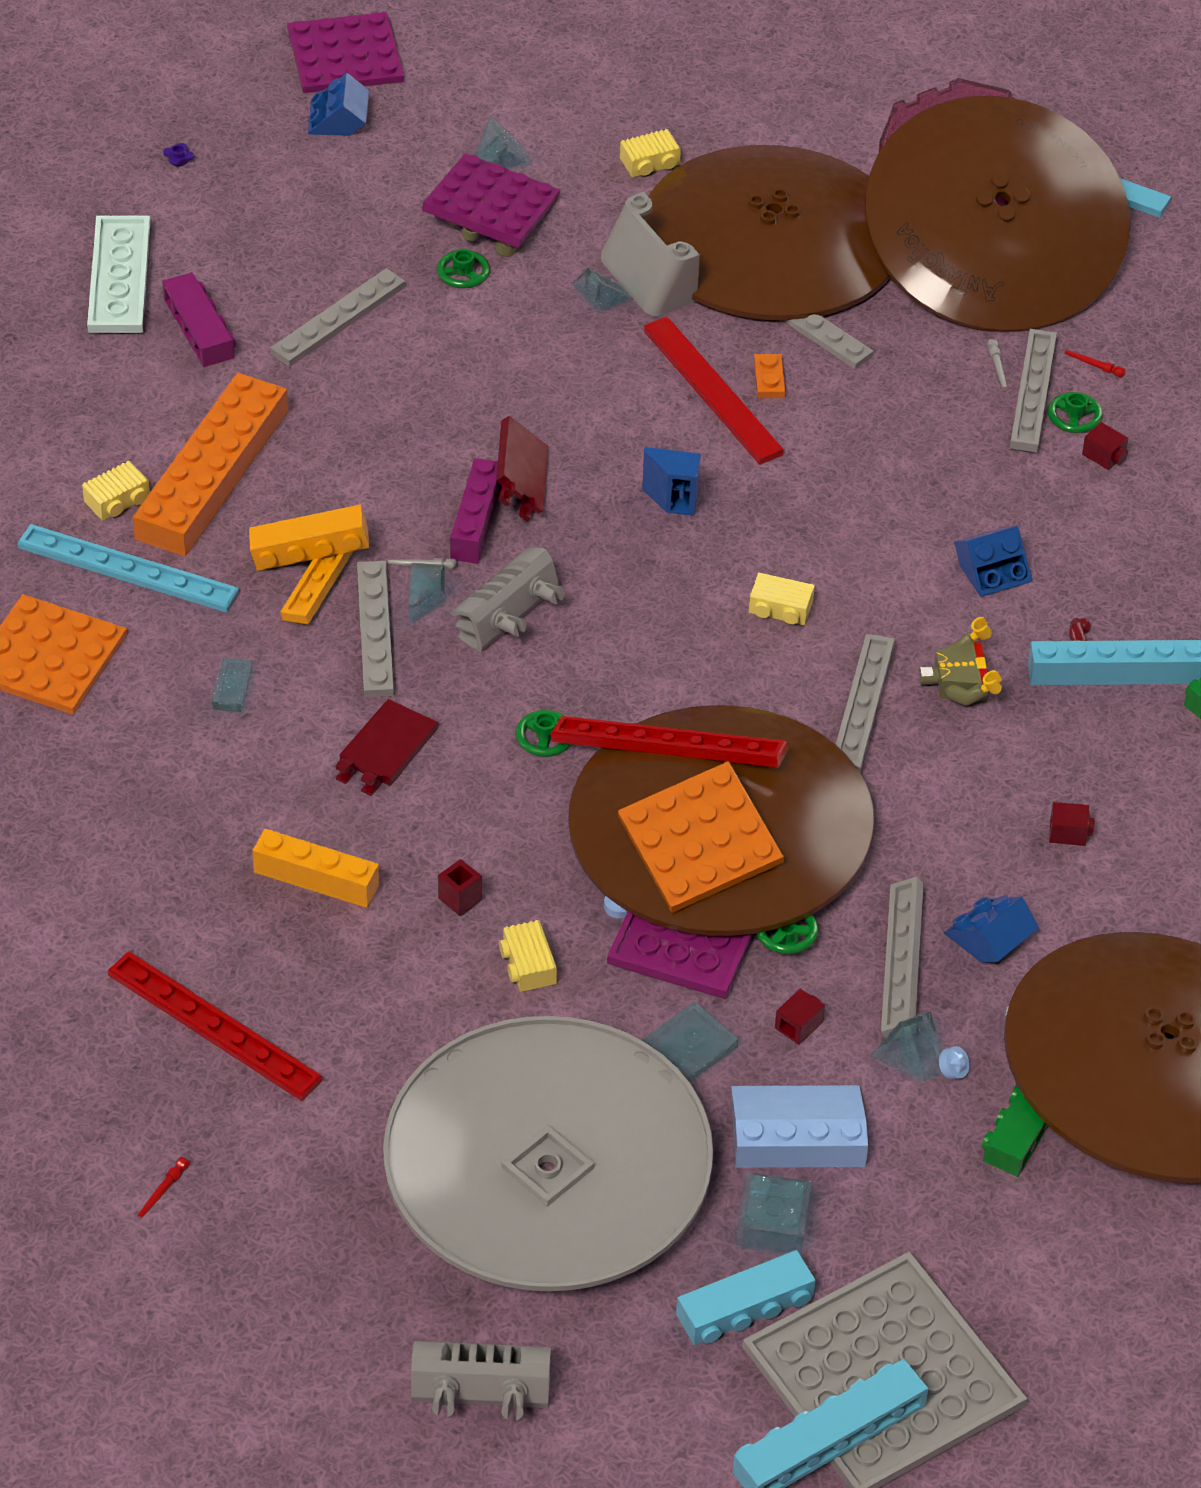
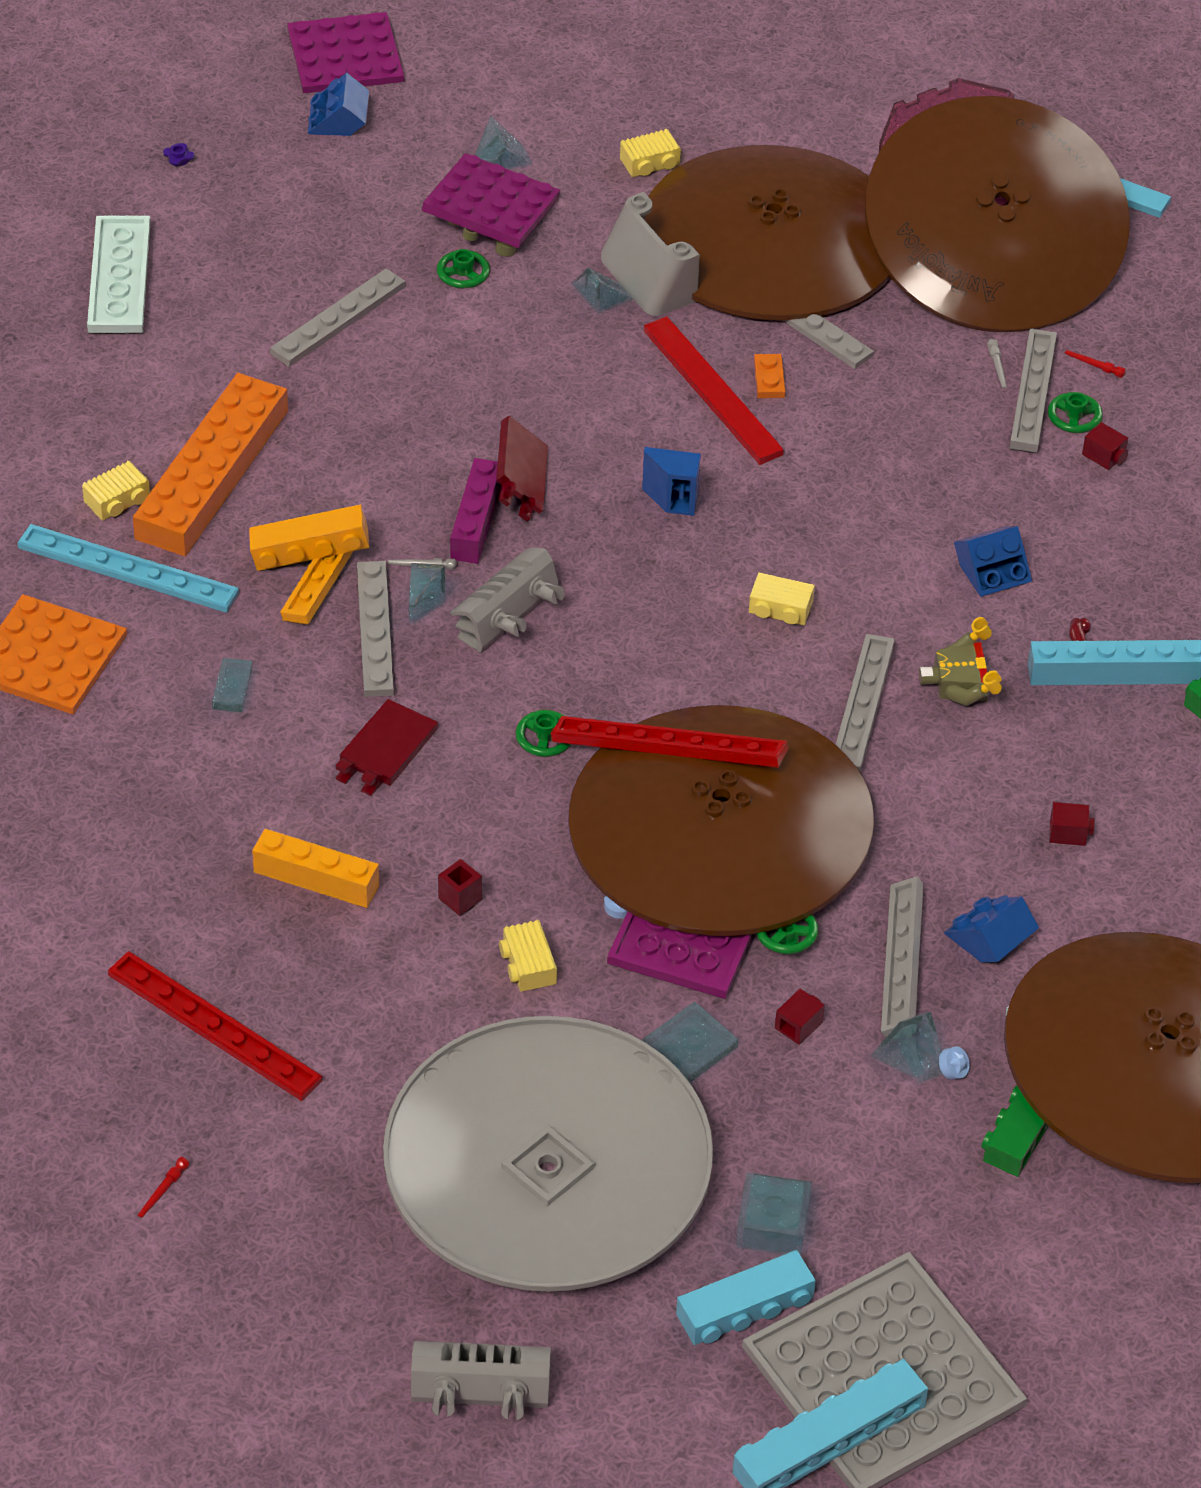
magenta brick [162,272,237,368] -> none
orange plate [618,761,784,913] -> none
light blue slope [731,1085,868,1168] -> none

